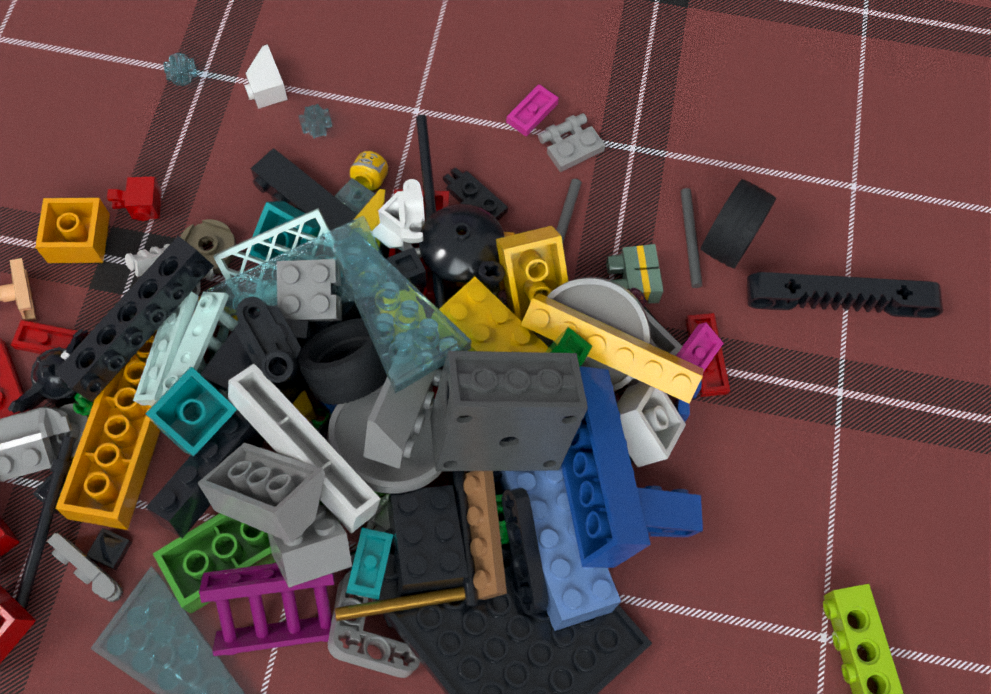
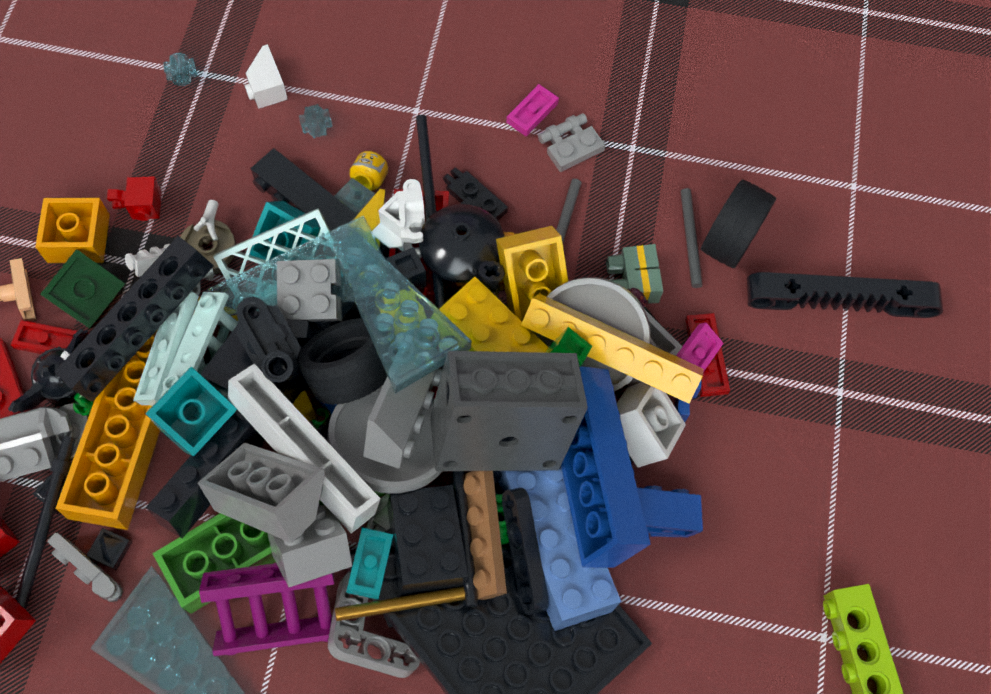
none -> dark green plate [40,249,125,329]
none -> white bar [194,200,219,241]

